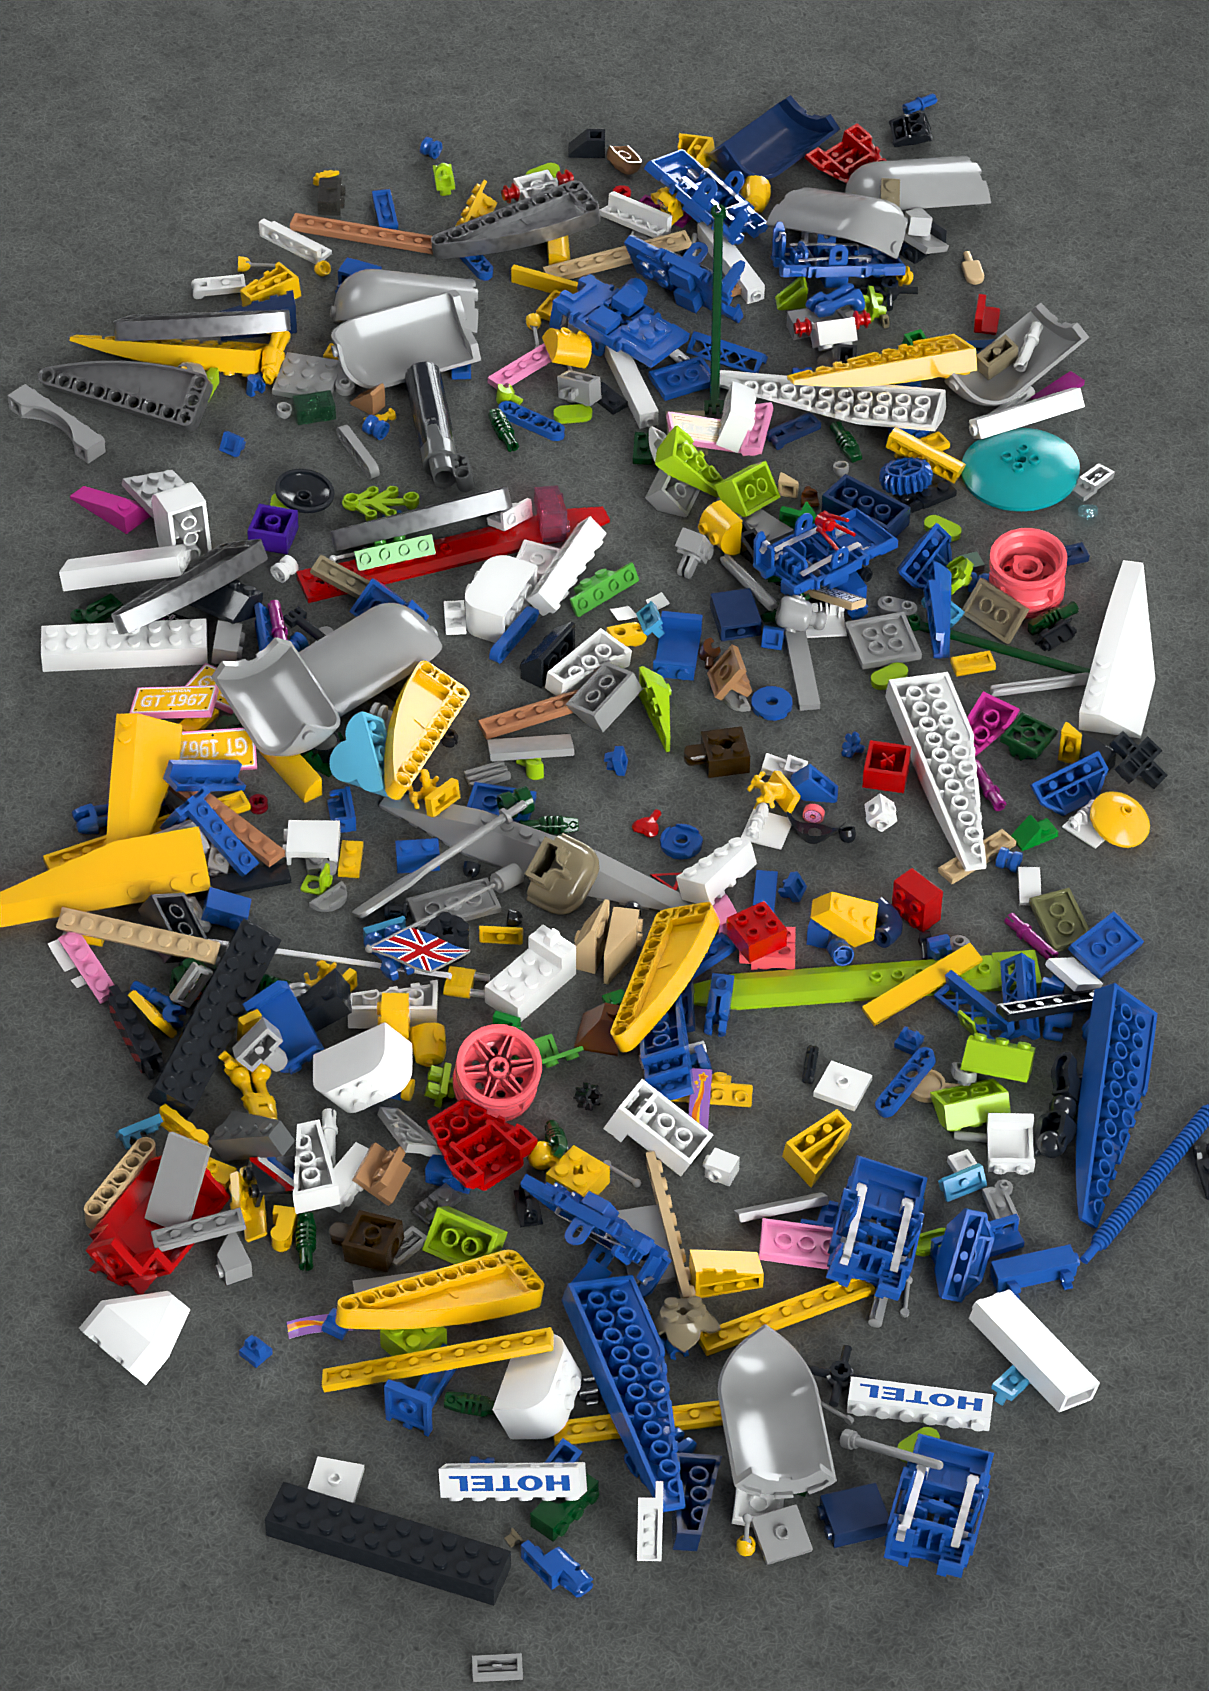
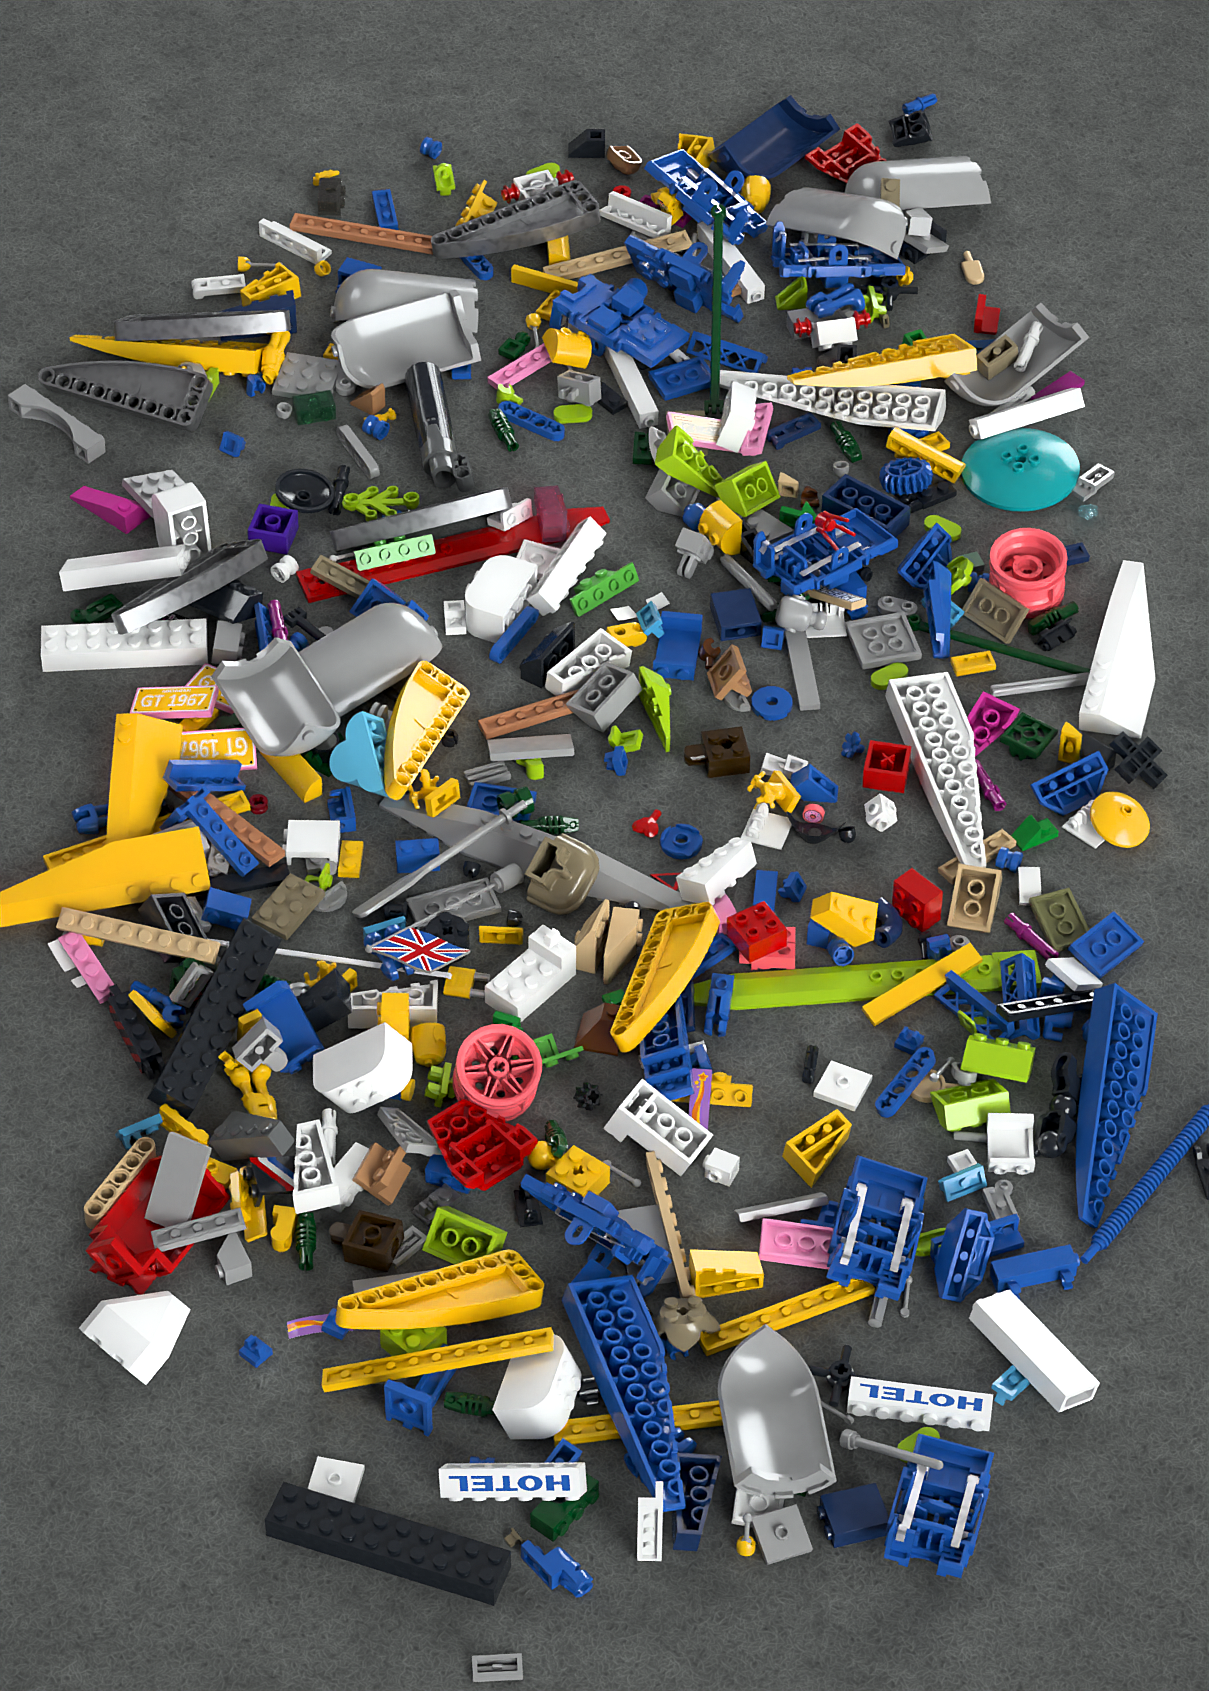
none -> dark tan plate [251,873,325,940]
none -> black pin [328,465,350,516]
none -> dark green plate [498,331,531,361]
none -> lime bracket [608,725,643,752]
none -> blue head [682,503,706,532]
none -> light grey hinge [929,1057,955,1082]
none -> tan slope [947,864,1002,933]

